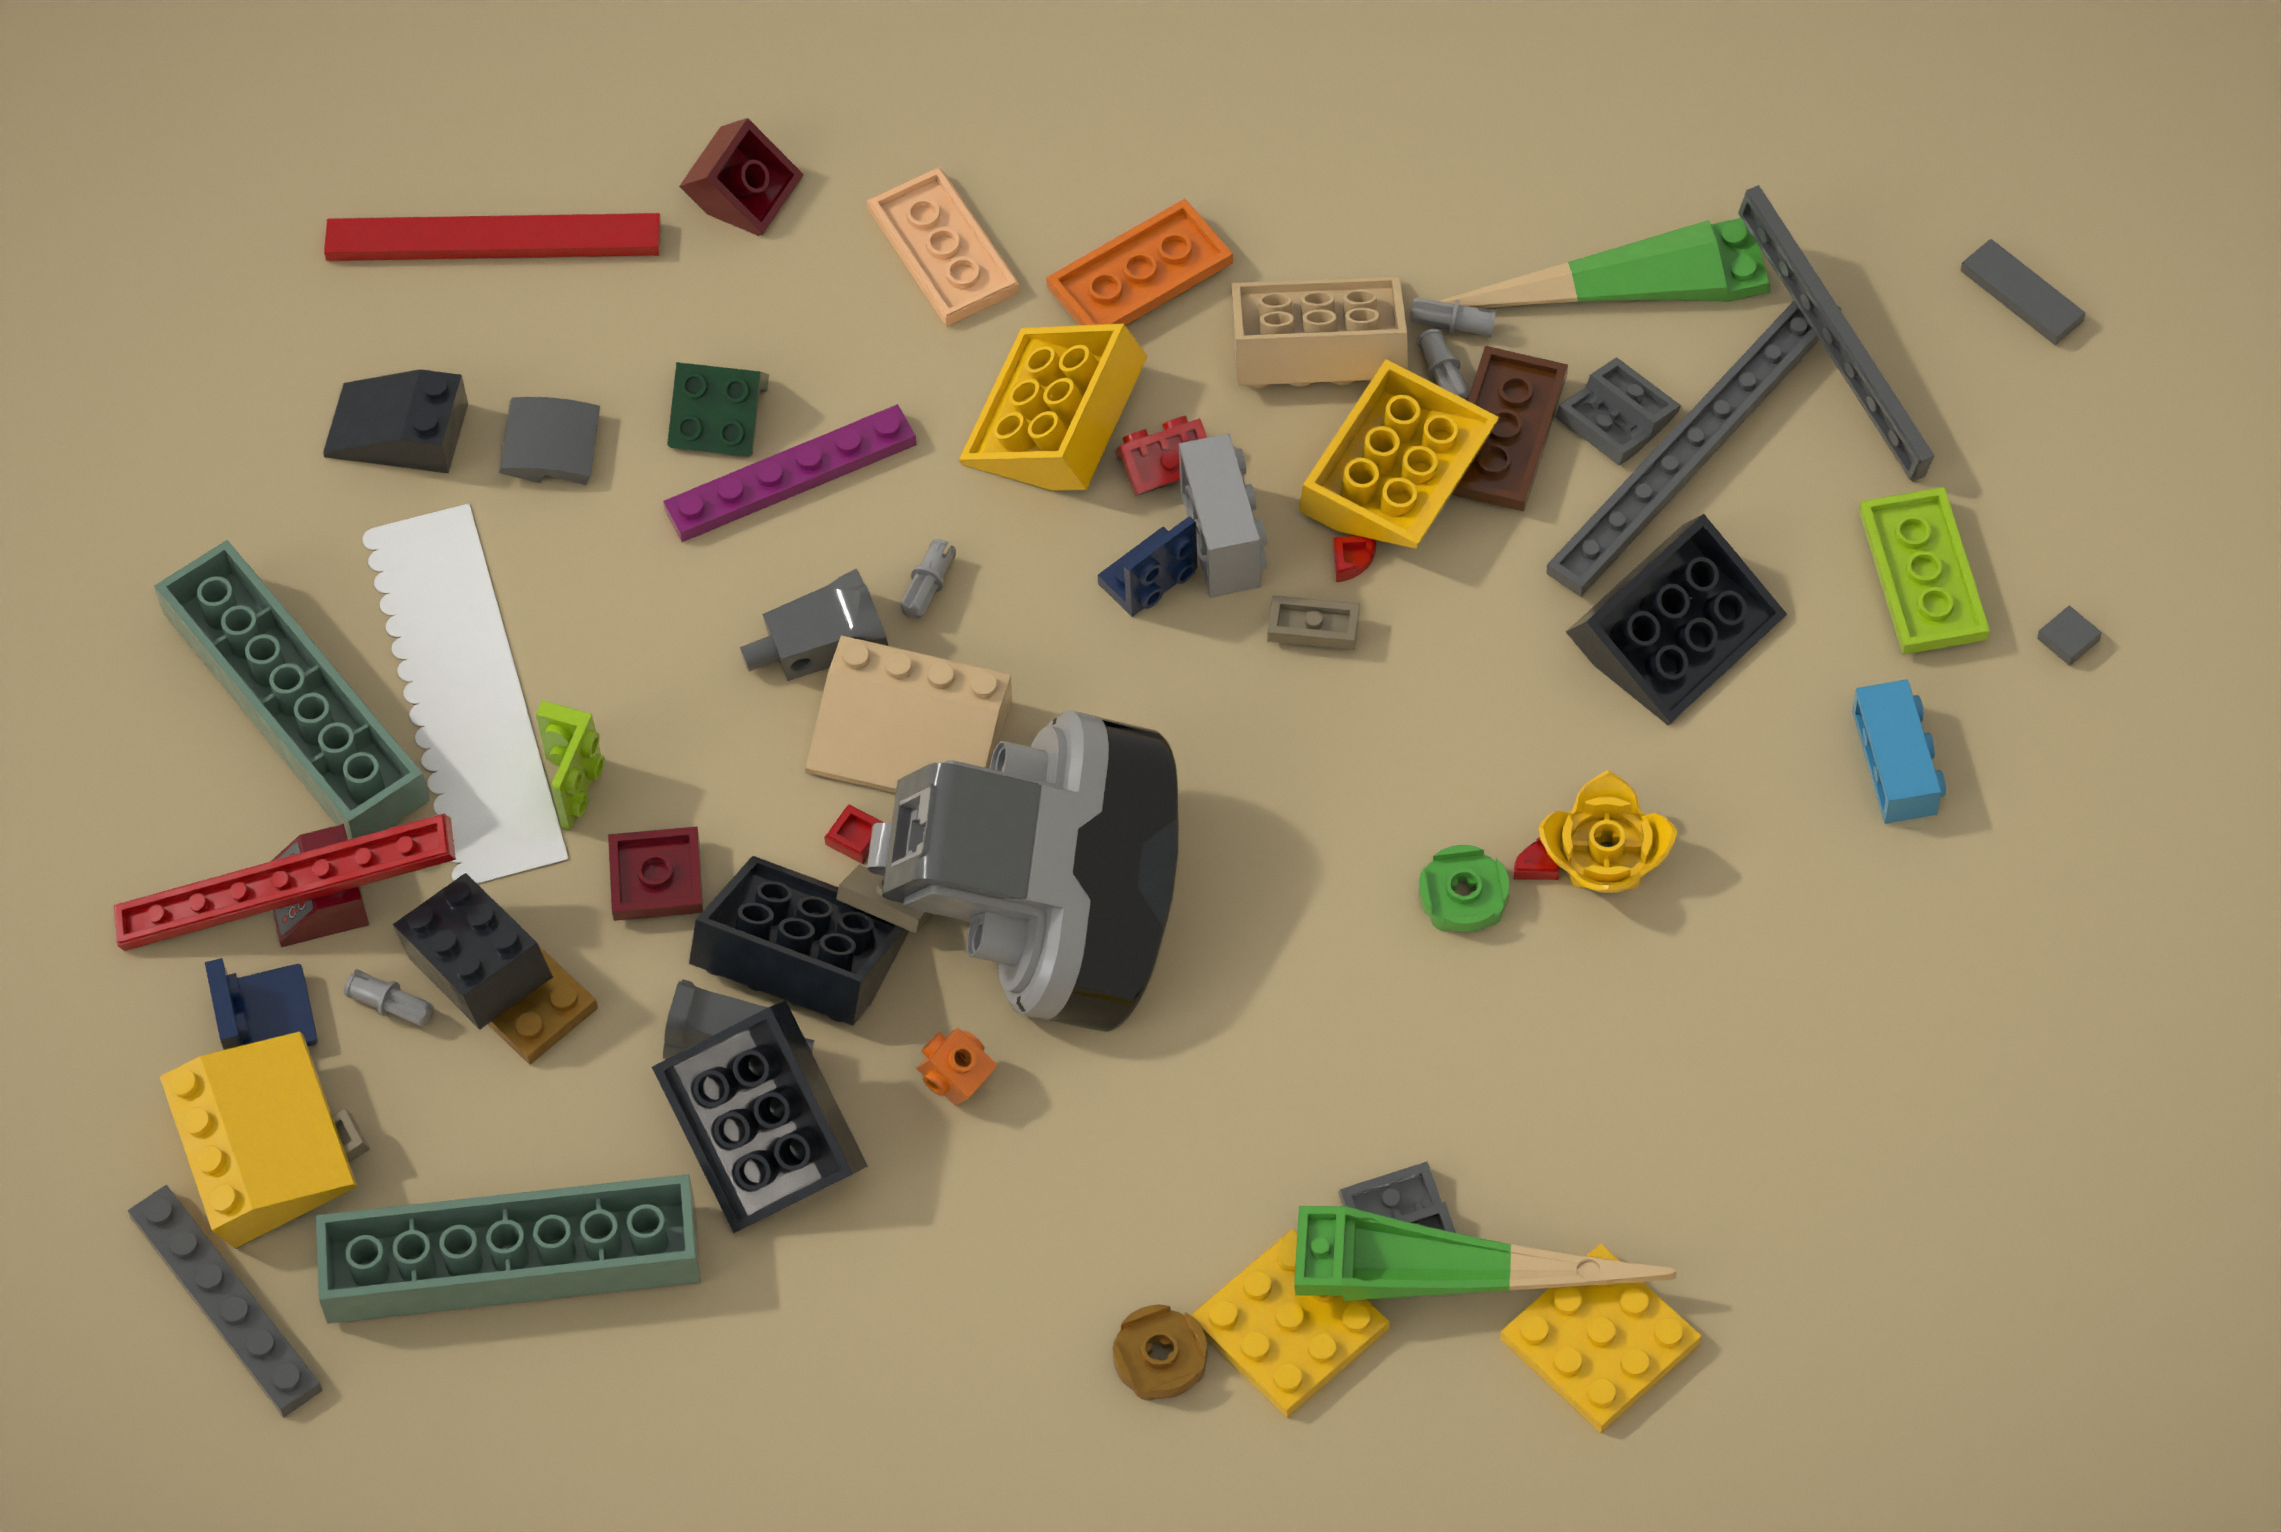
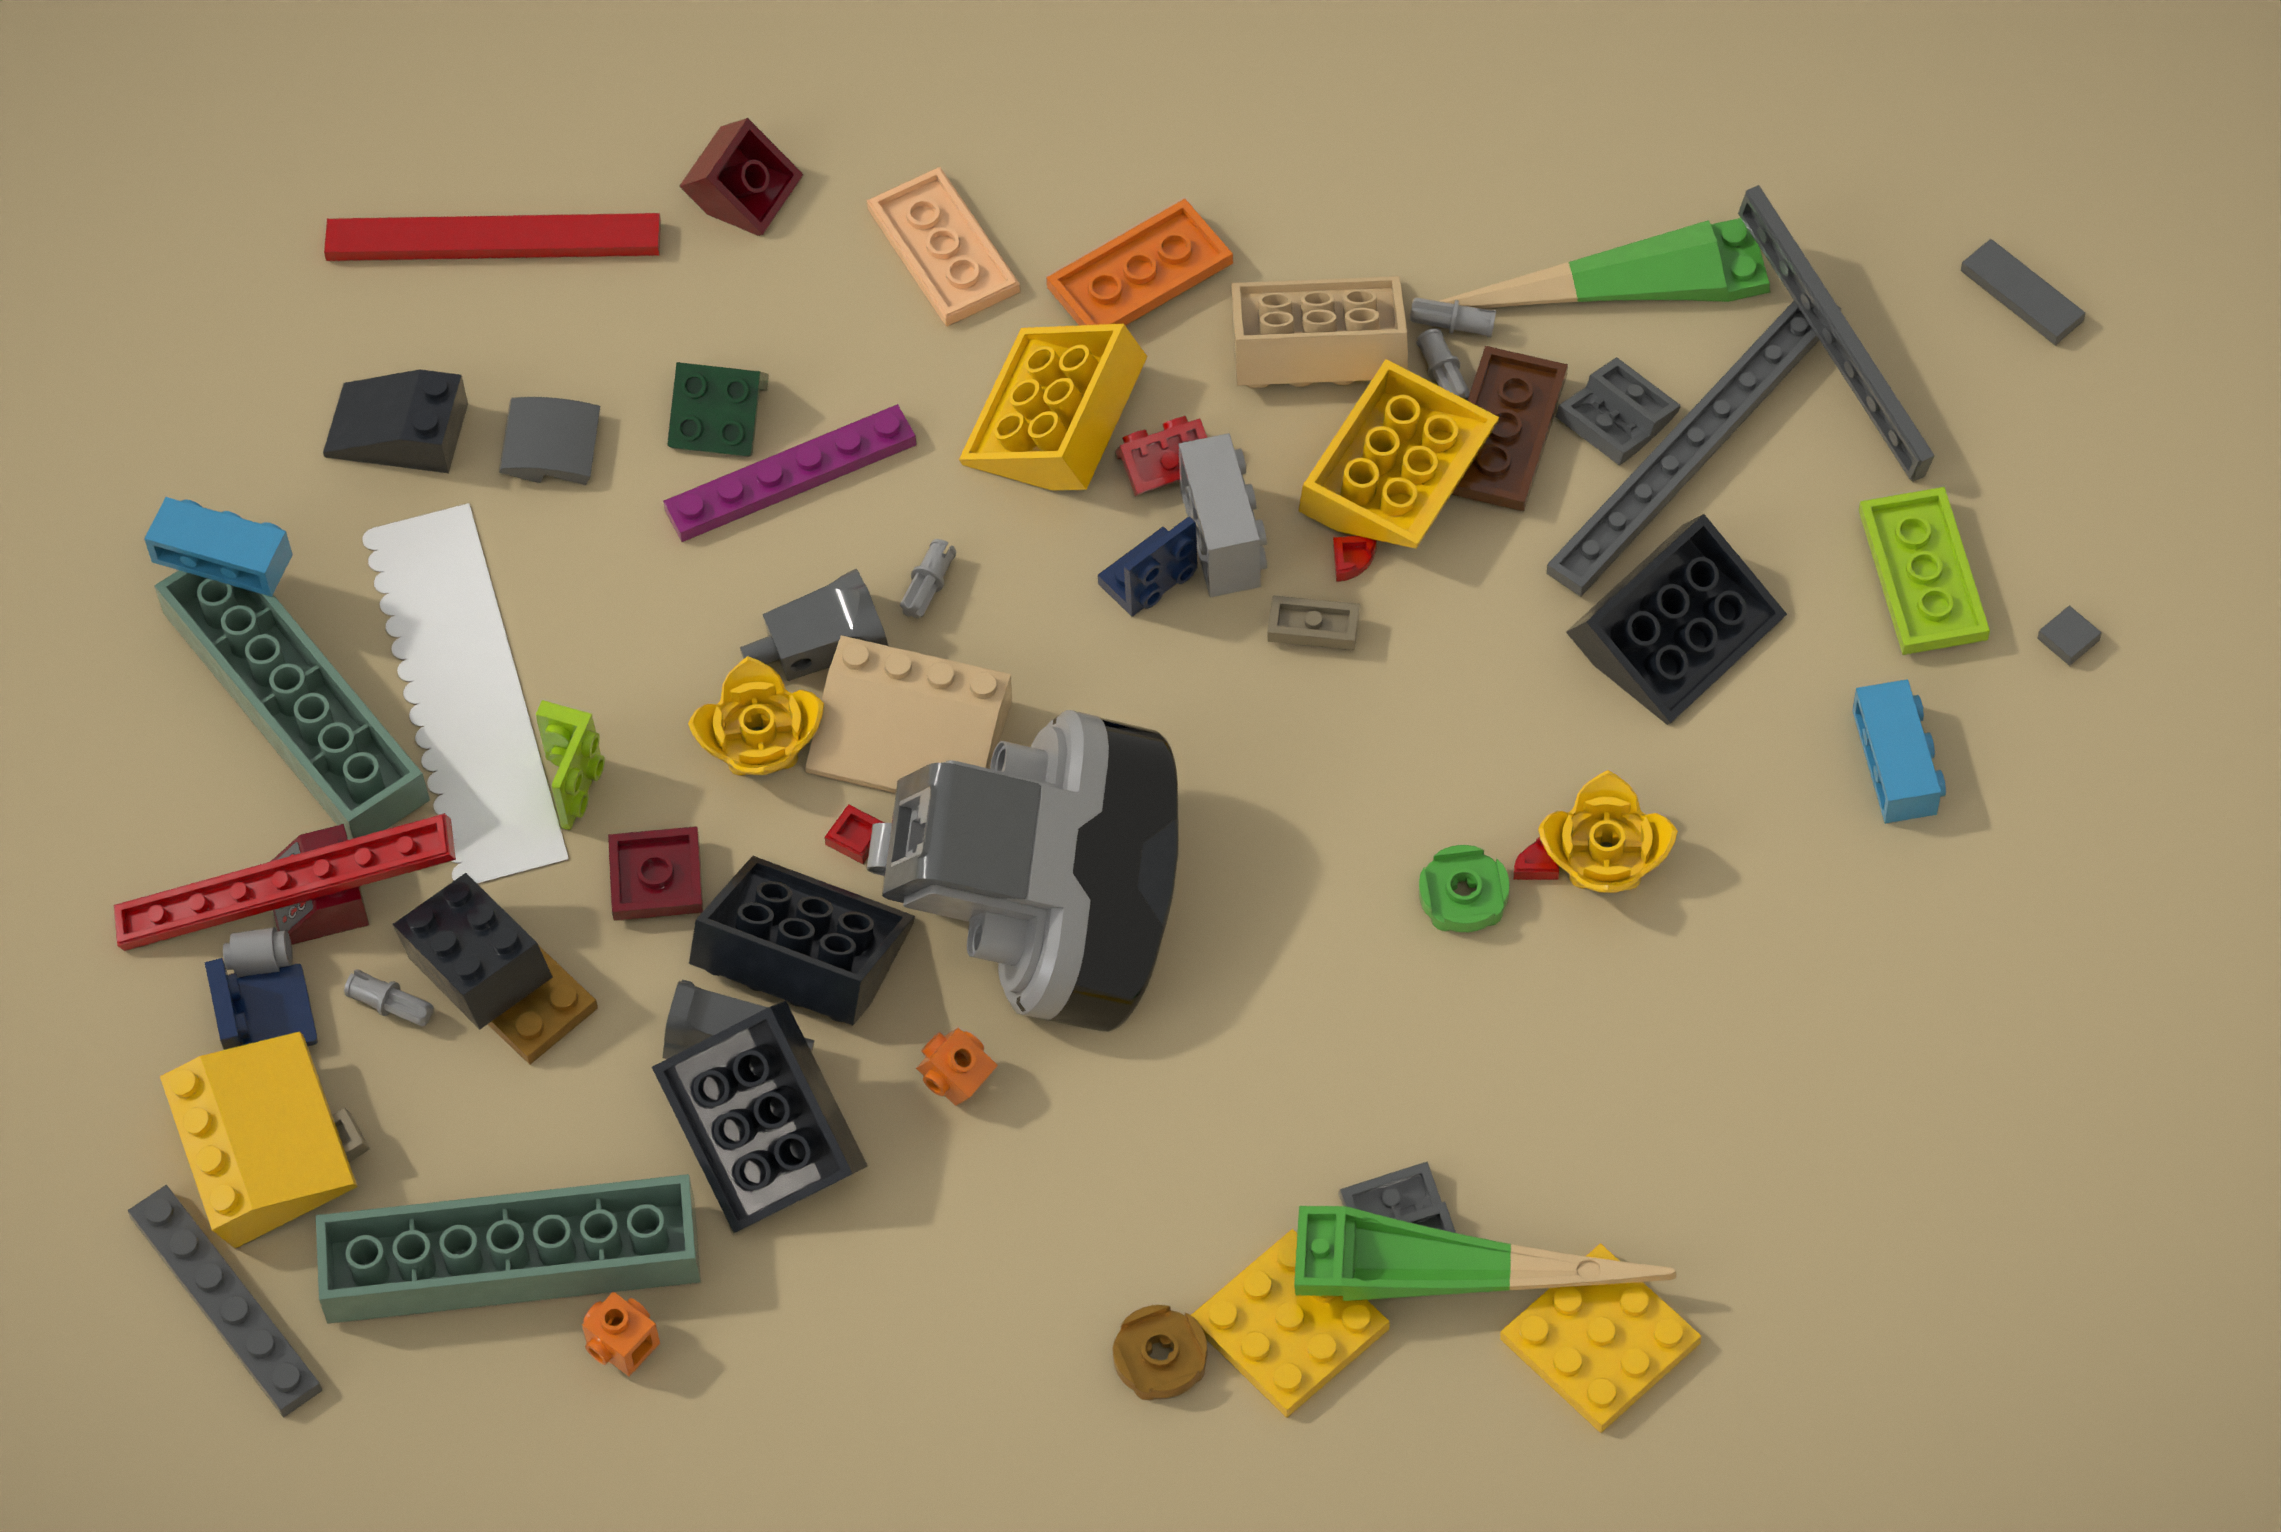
dark tan plate [836,864,934,934] -> none
none -> dark azure brick [144,497,293,597]
none -> light grey brick [223,927,293,978]
none -> orange brick [582,1291,660,1377]
none -> yellow brick [688,656,824,775]

